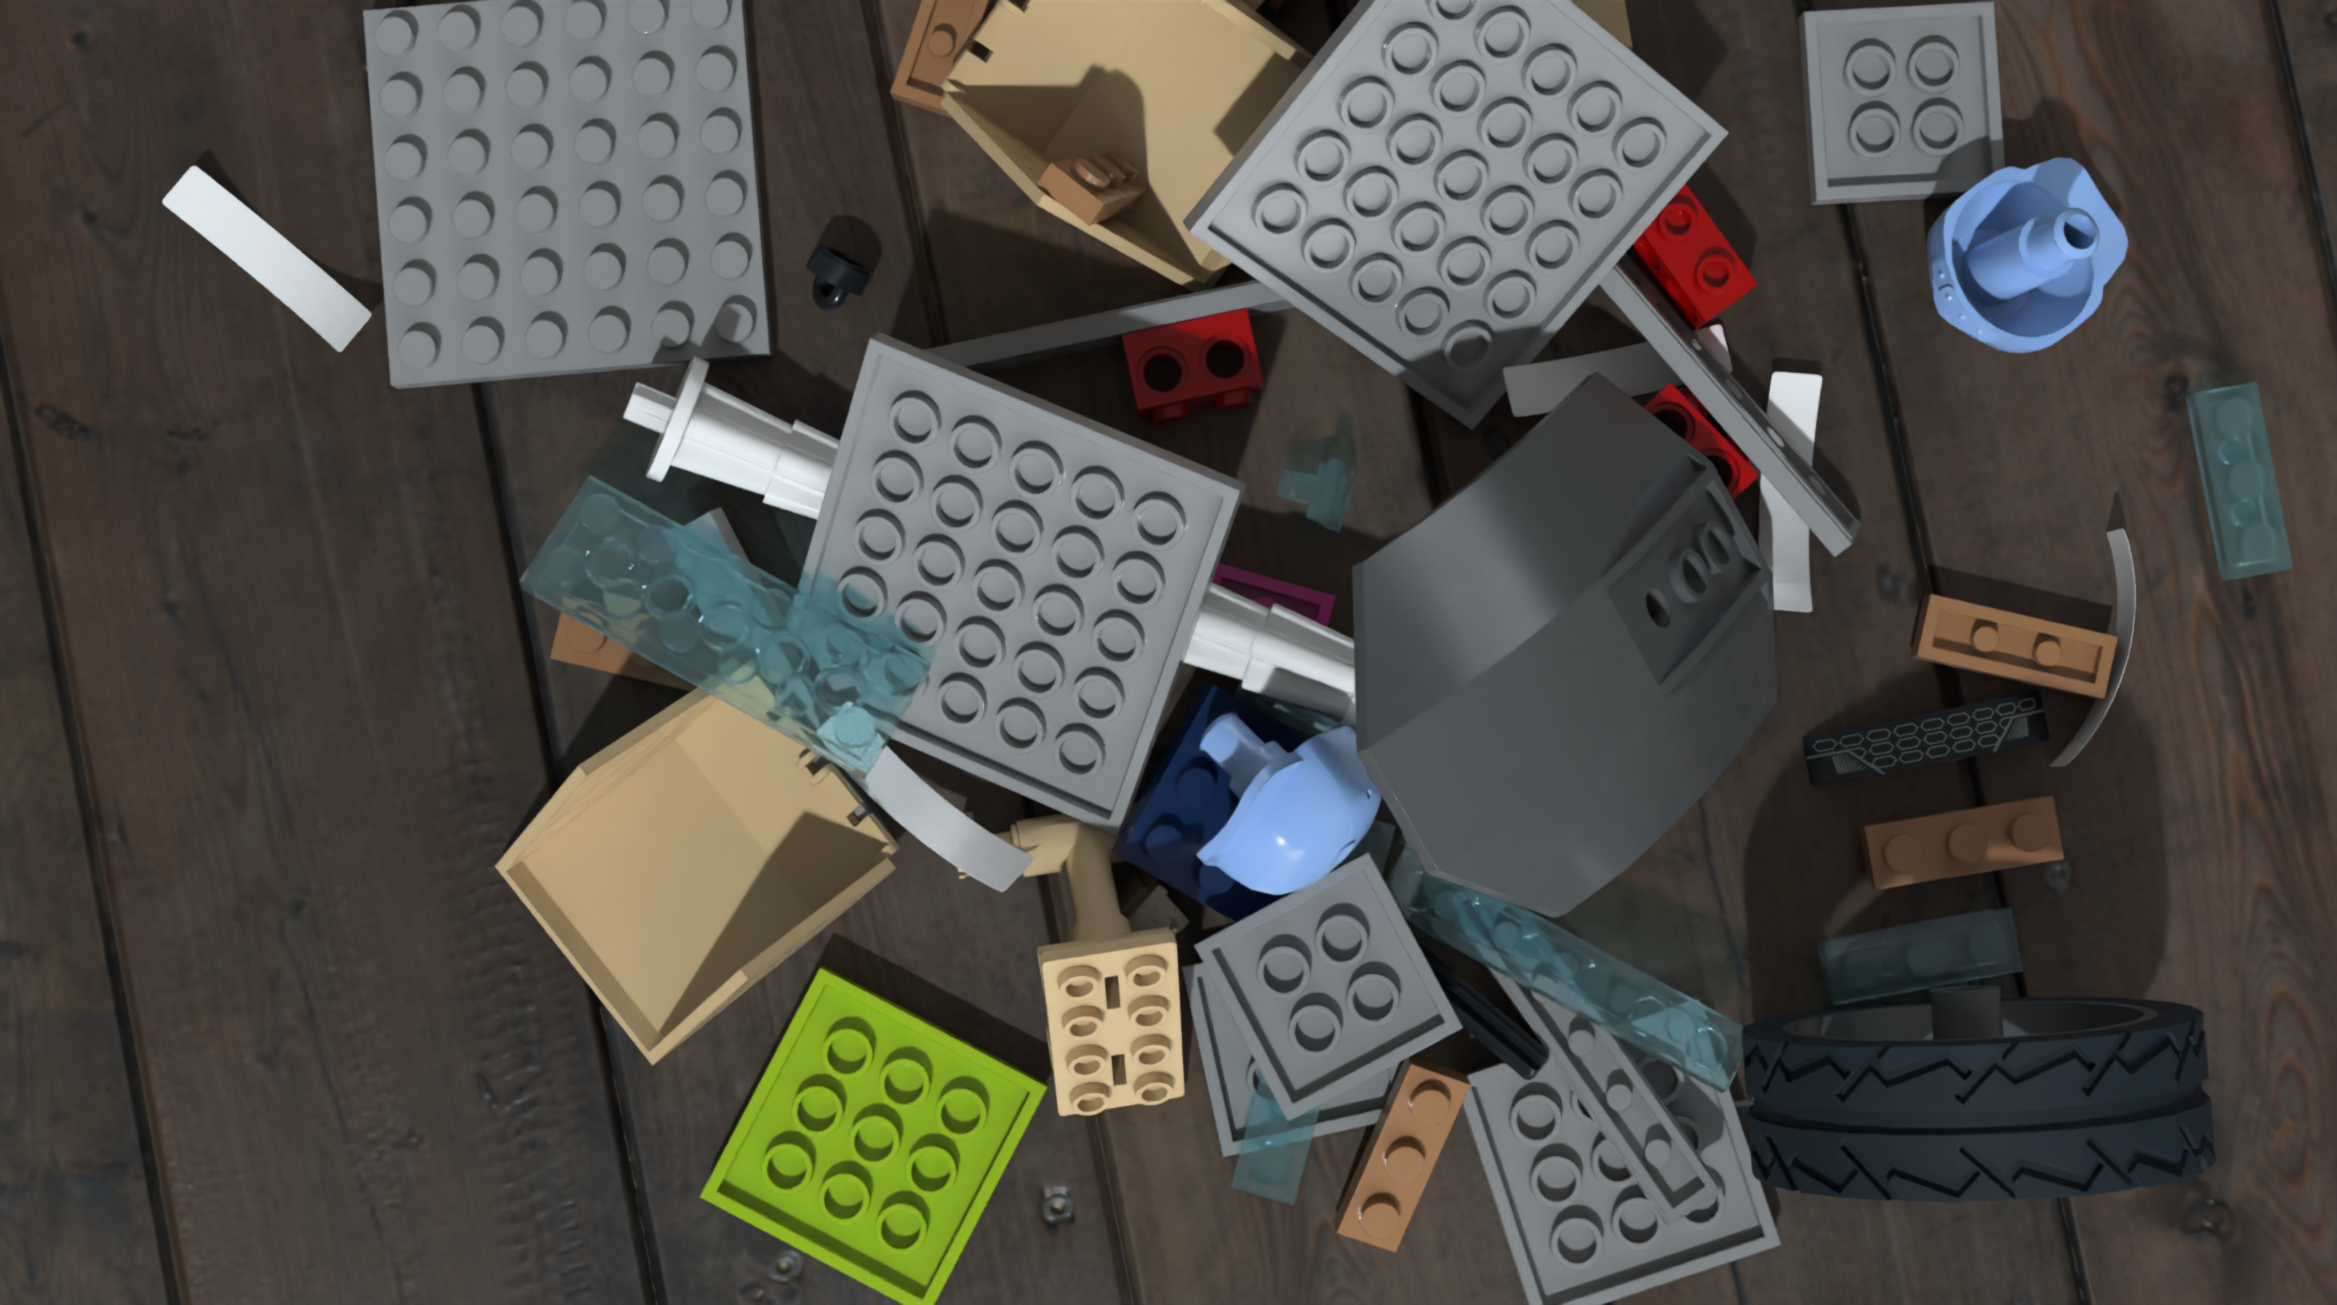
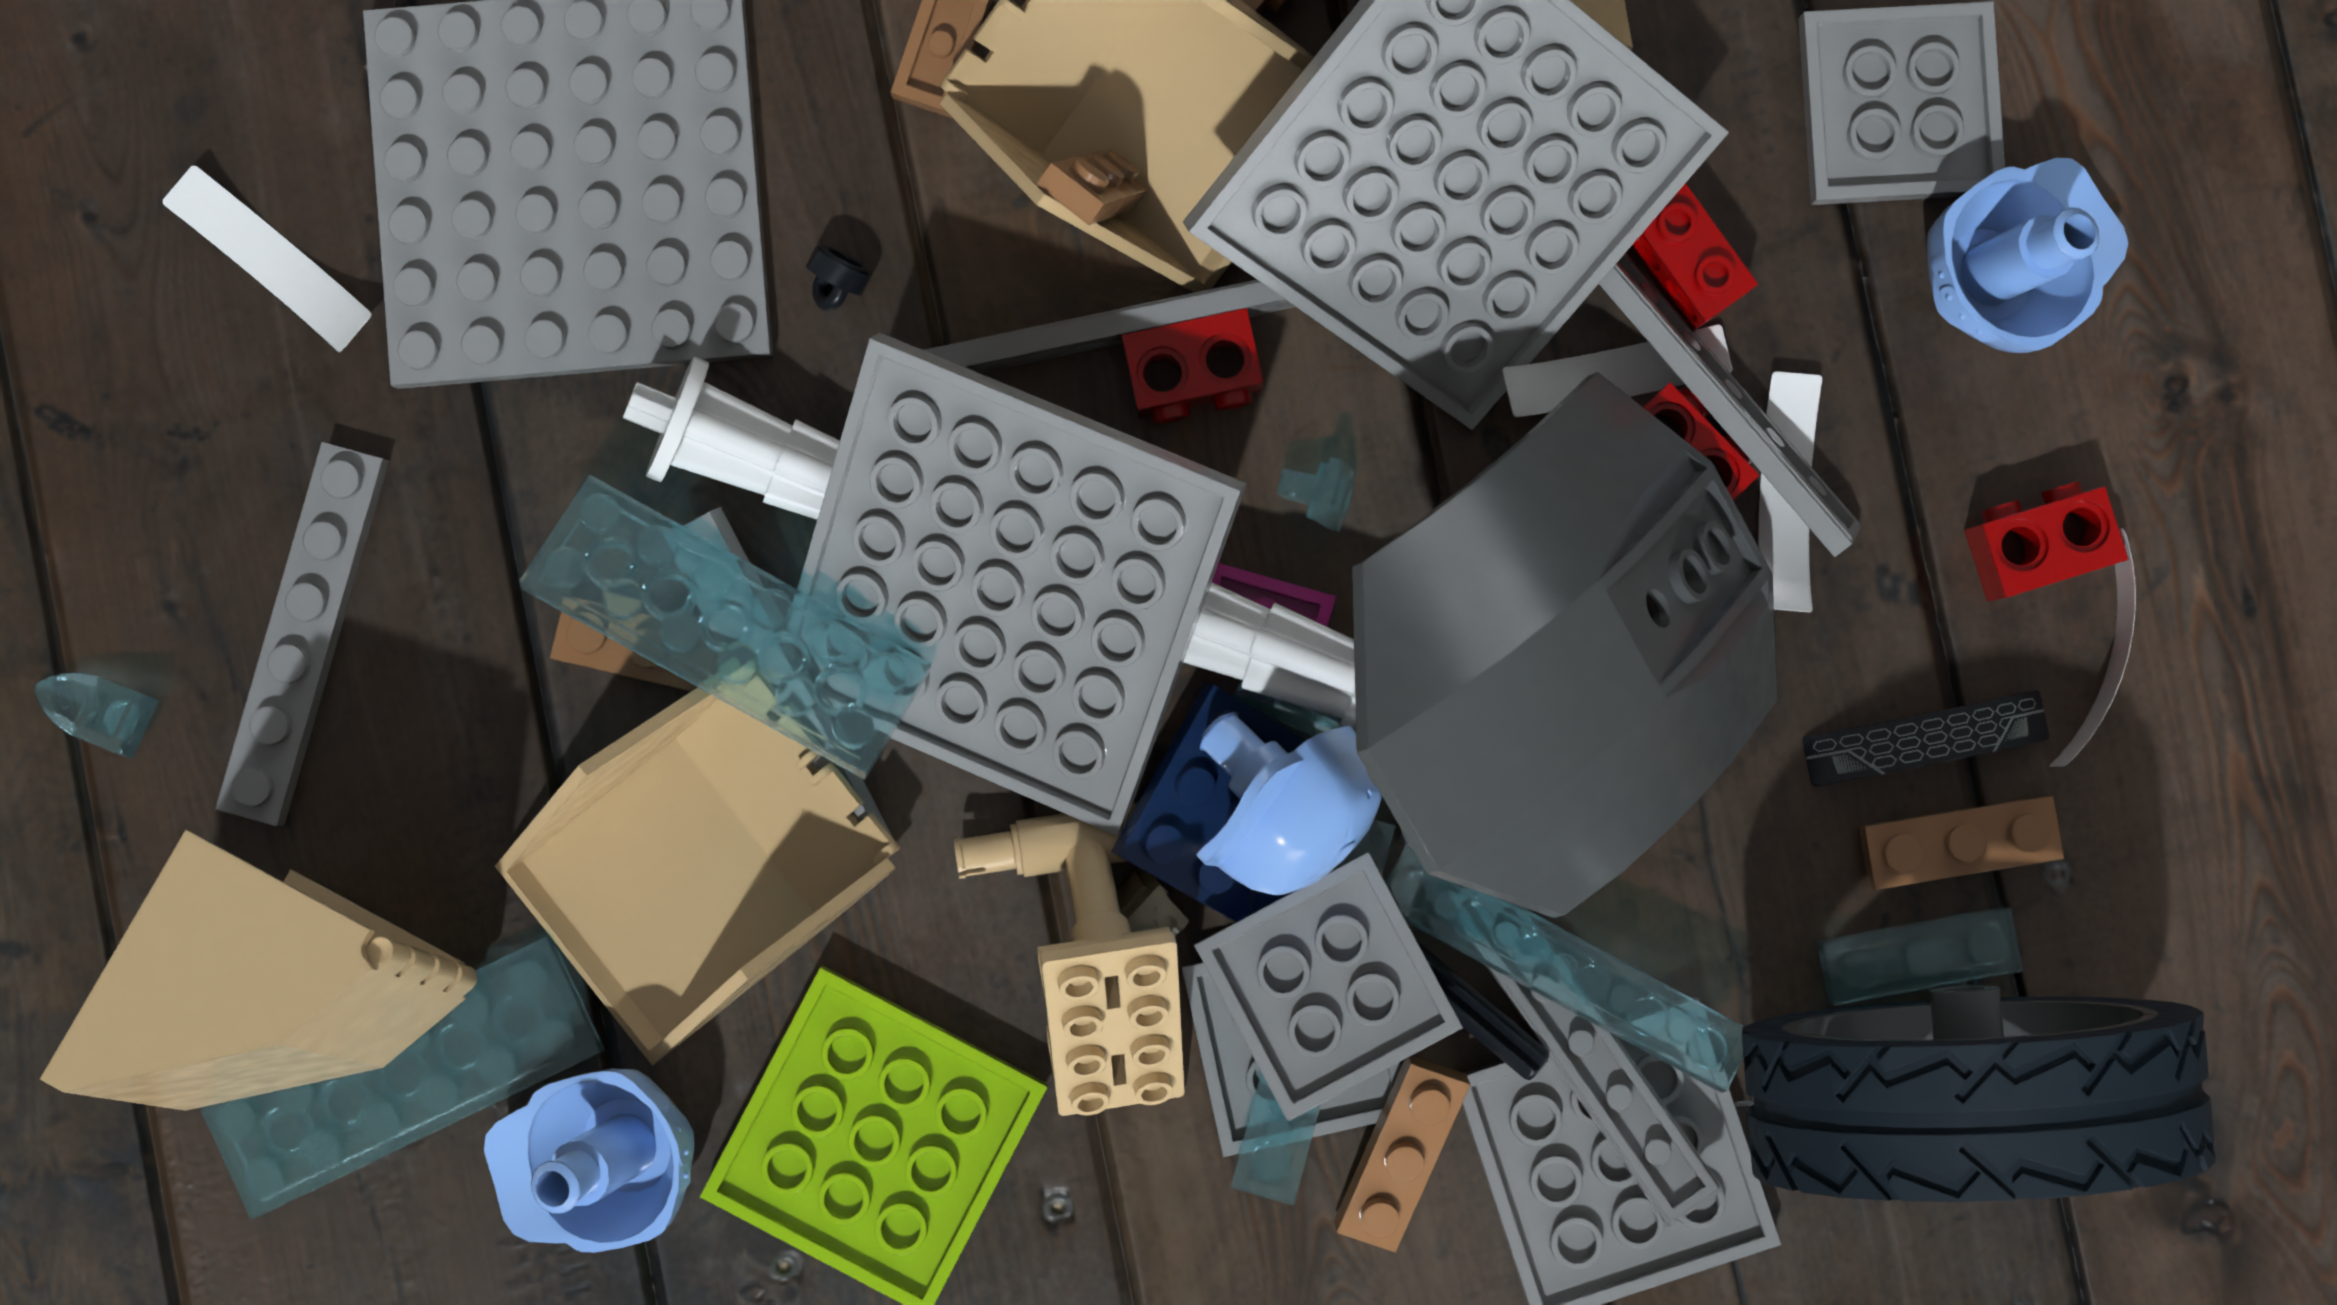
white sticker [816,702,1035,892] -> none
medium nougat plate [1910,594,2118,700] -> none
clear light blue plate [2185,382,2293,581] -> none
none -> clear light blue plate [34,672,159,759]
none -> tan windscreen [40,830,478,1111]
none -> clear light blue plate [200,936,605,1220]
none -> light grey plate [215,442,390,826]
none -> light blue piece [484,1068,694,1253]
none -> red brick [1964,481,2129,602]

